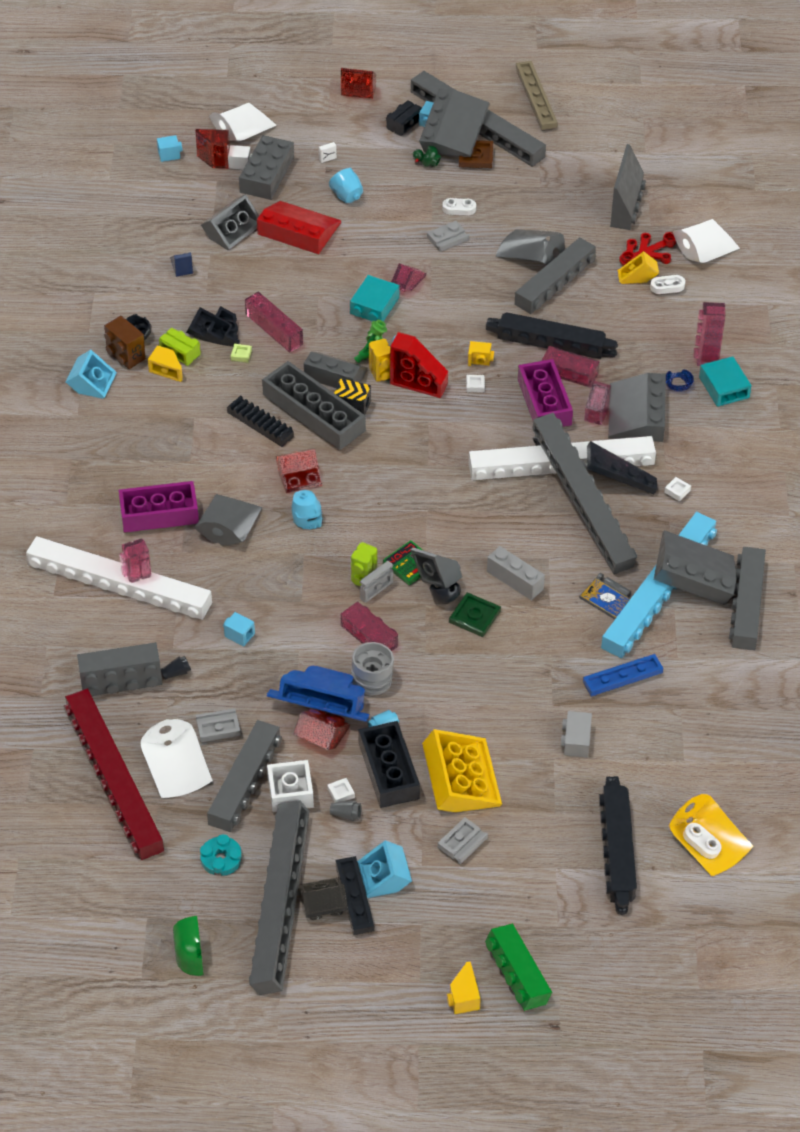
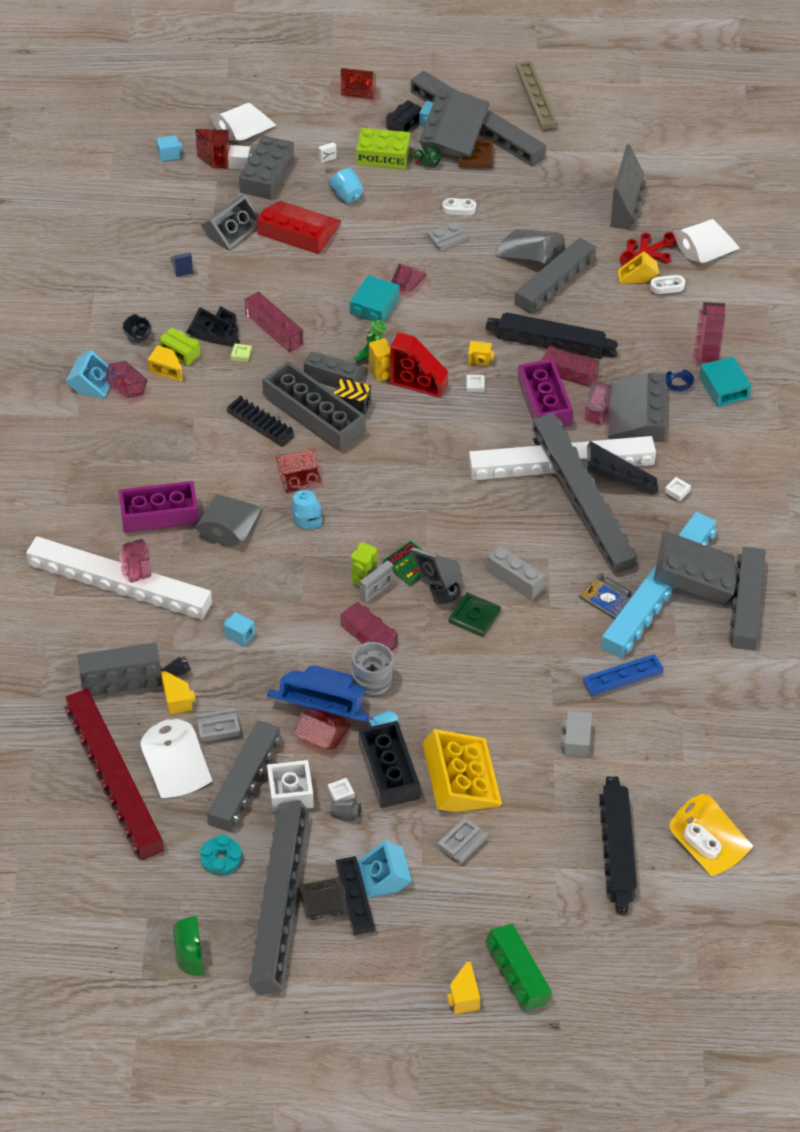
reddish brown brick [104,315,146,369] -> none
none -> clear pink brick [105,361,148,398]
none -> yellow slope [161,671,196,715]
none -> lime brick [356,128,410,170]

